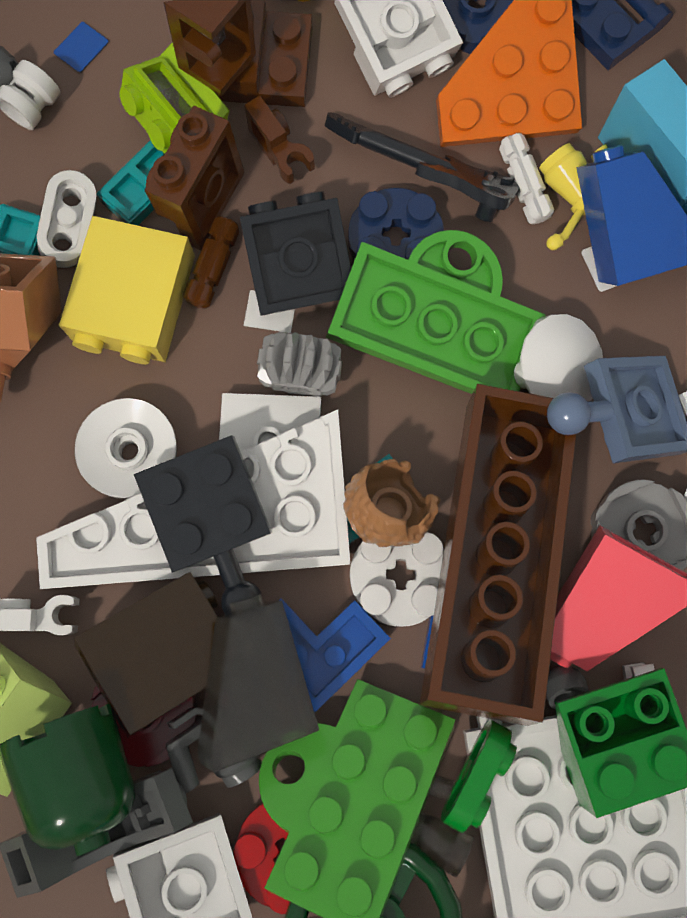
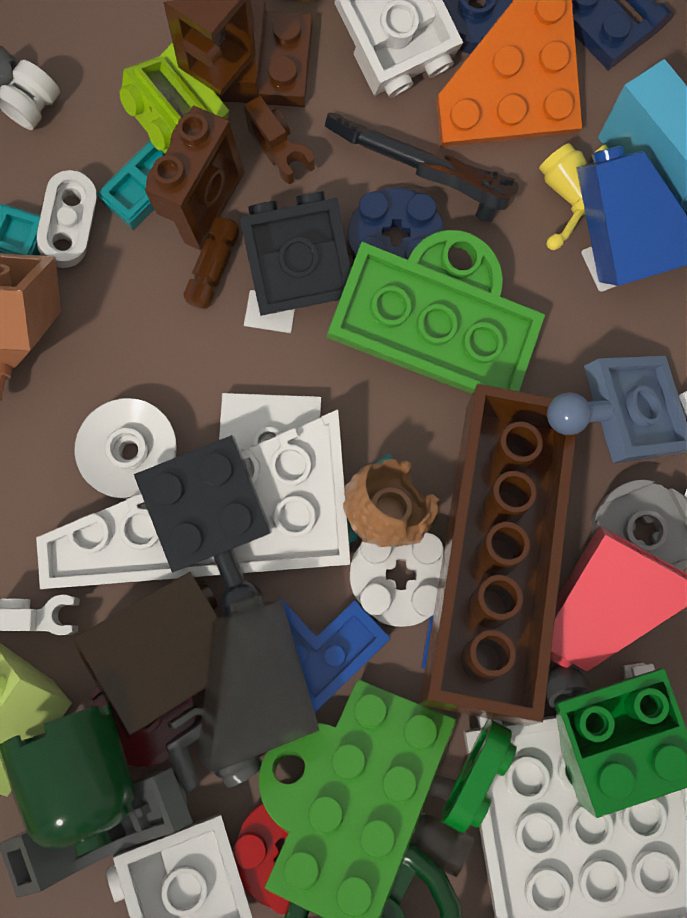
blue sticker [53,22,109,72] -> none
light yellow brick [59,216,195,365] -> none
light grey gear [257,332,342,397] -> none
white axle [499,133,554,225] -> none
white dish [514,314,603,402] -> none

